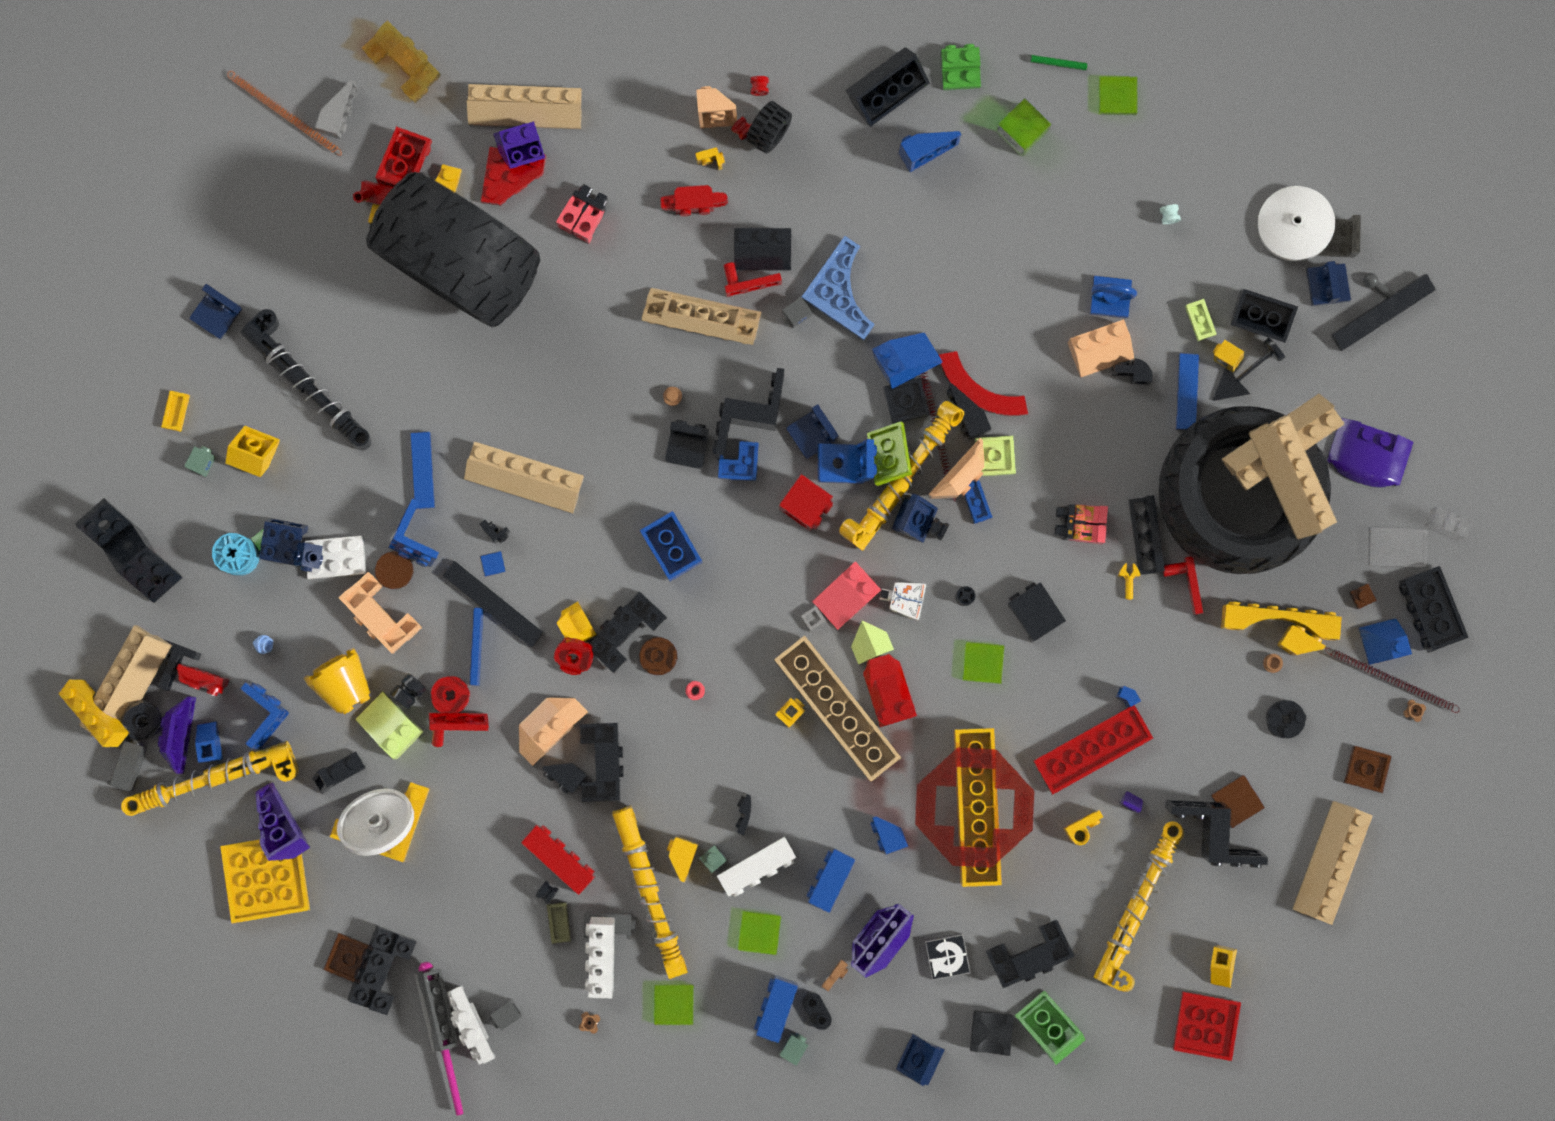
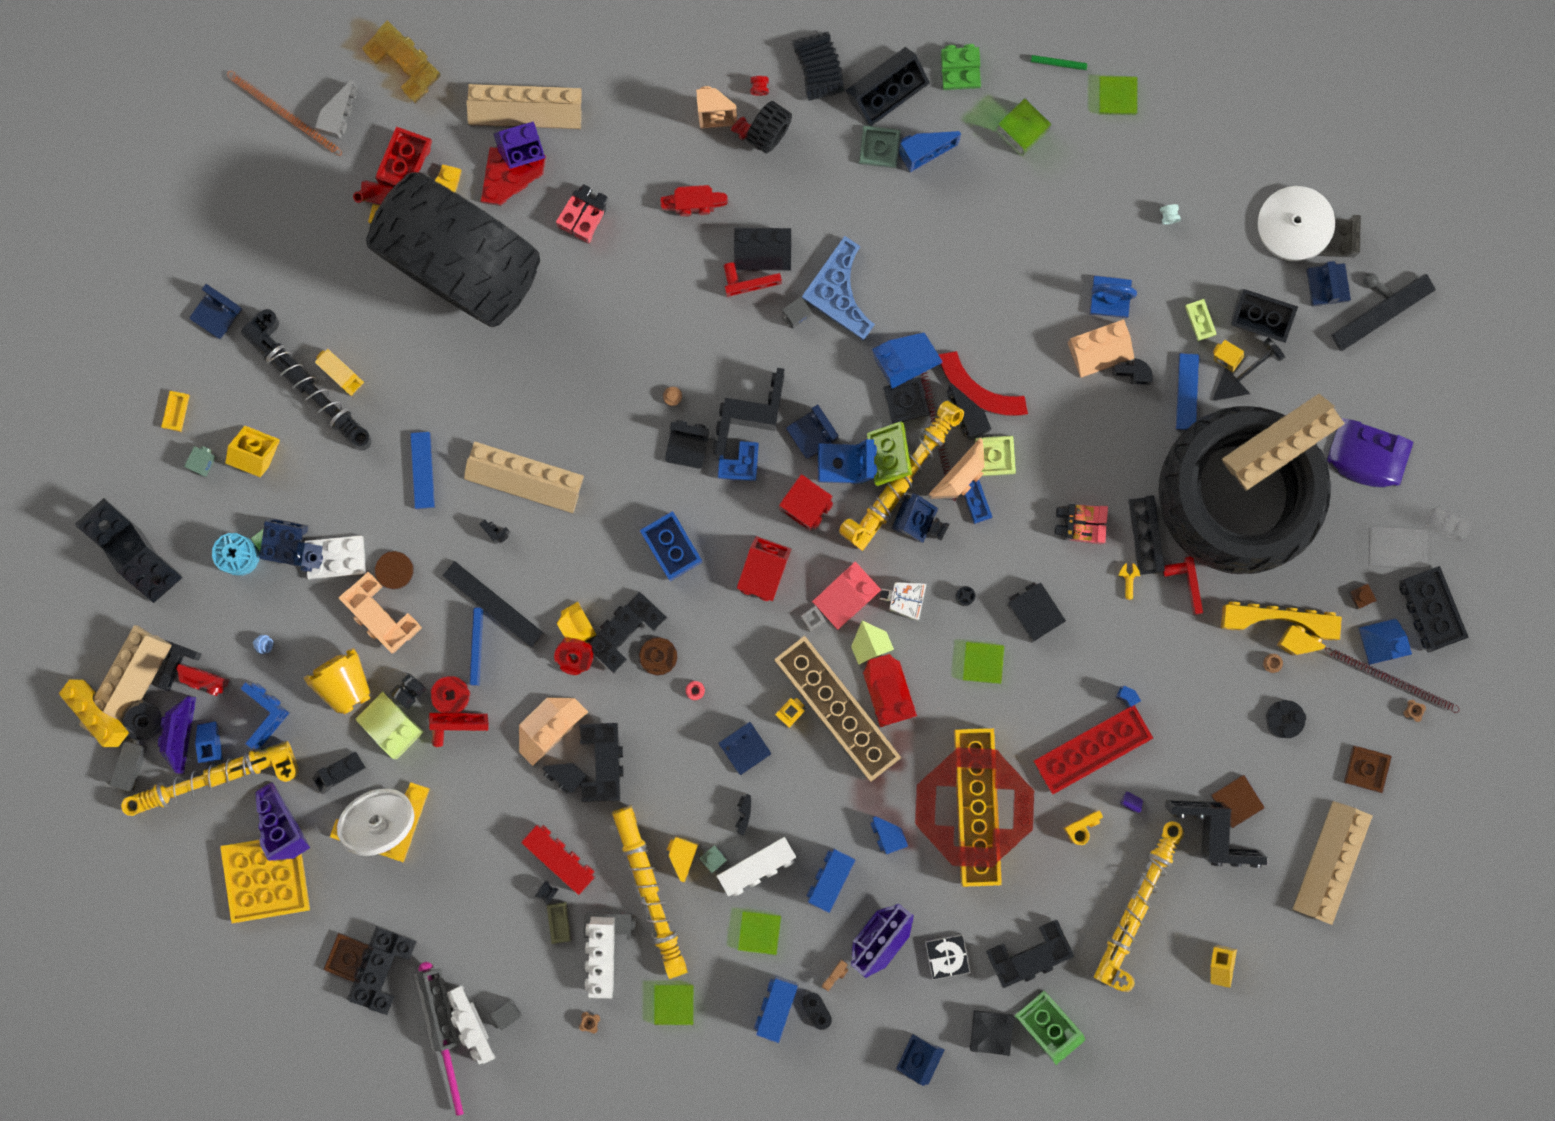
blue bracket [388,499,439,567] -> none
blue sticker [481,552,506,576] -> none
tan slope [642,288,761,345] -> none
yellow bracket [695,147,725,170] -> none
sand green brick [780,1033,808,1066] -> none
red plate [1173,991,1241,1061] -> none
tan slope [1249,415,1337,539] -> none
none -> yellow slope [315,349,364,396]
none -> dark blue bracket [718,722,771,775]
none -> red slope [736,536,792,601]
none -> black piece [792,31,845,101]
none -> sand green tile [859,126,901,168]

